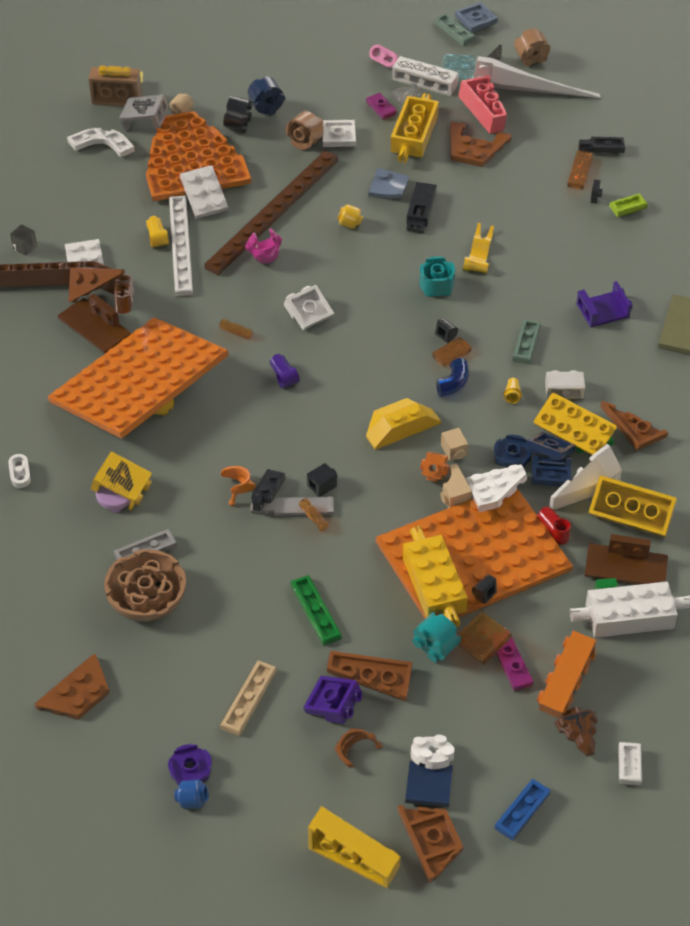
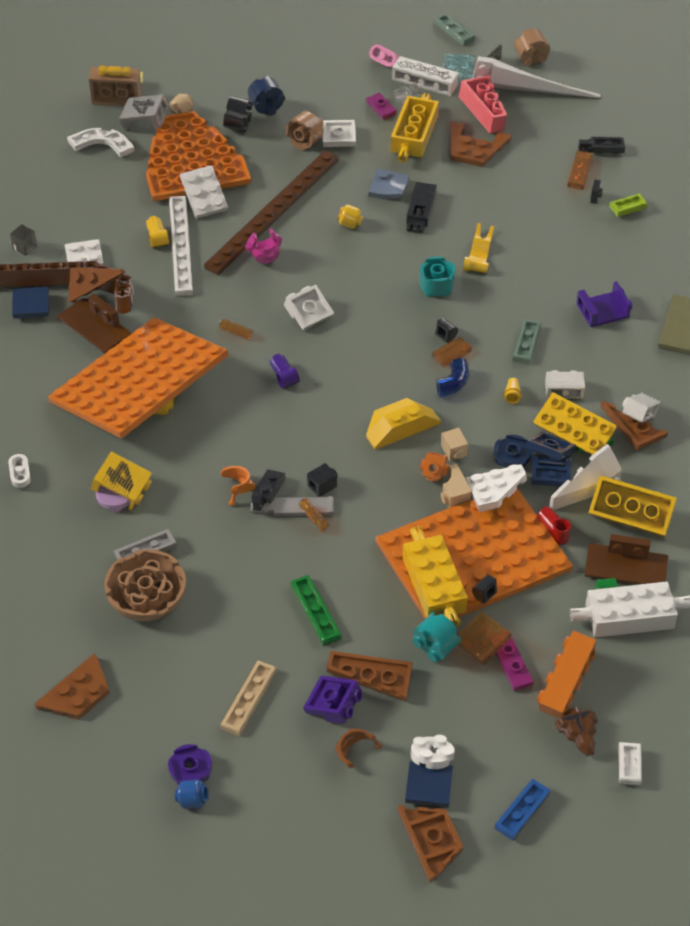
yellow wedge [308,806,400,888] -> none
sand blue plate [455,2,498,33] -> none
none -> dark blue tile [12,287,49,319]
none -> white brick [622,393,660,422]

